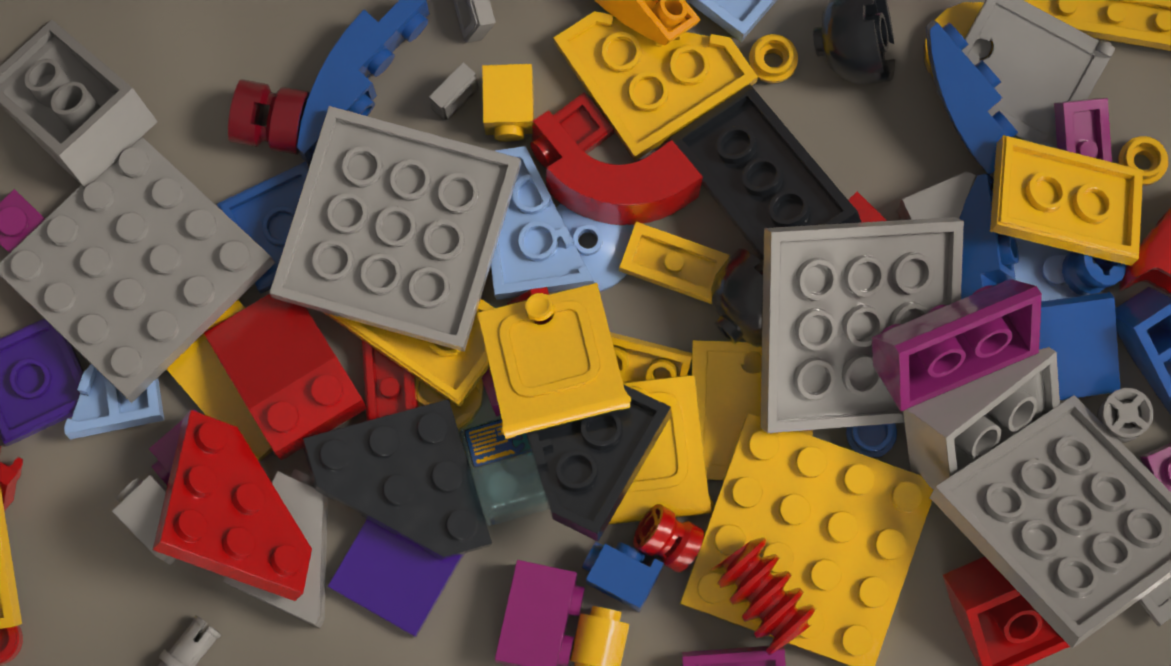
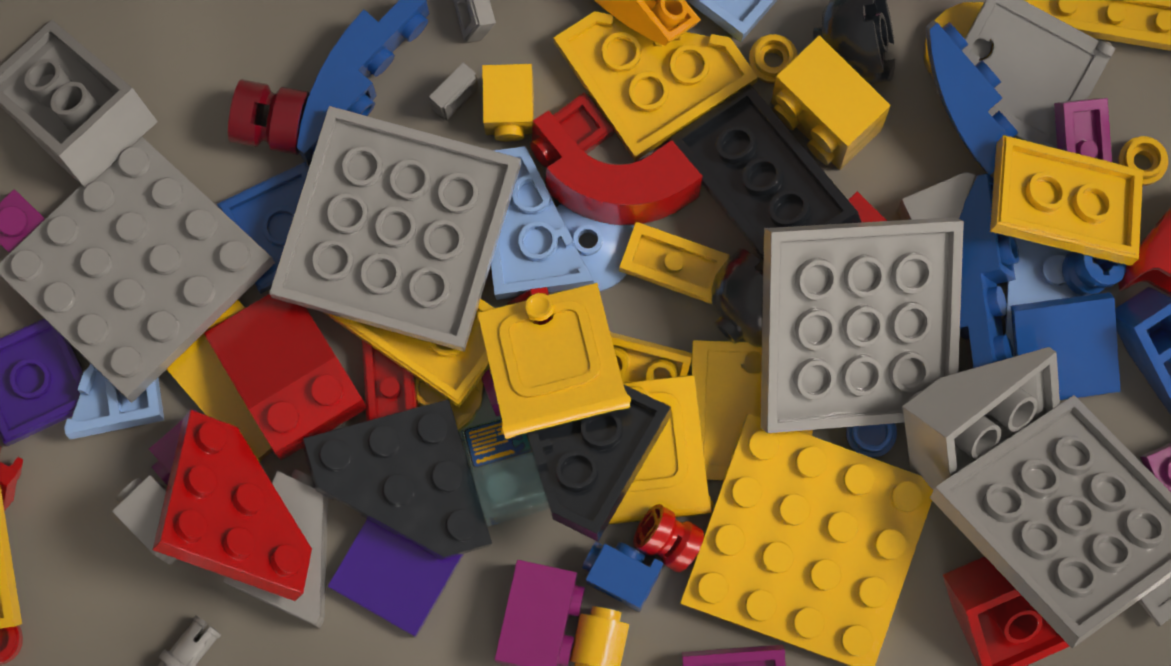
red piece [709,537,816,655] -> none
magenta slope [872,279,1042,411] -> none
light grey wheel [1097,388,1153,443] -> none
none -> yellow brick [771,36,891,170]

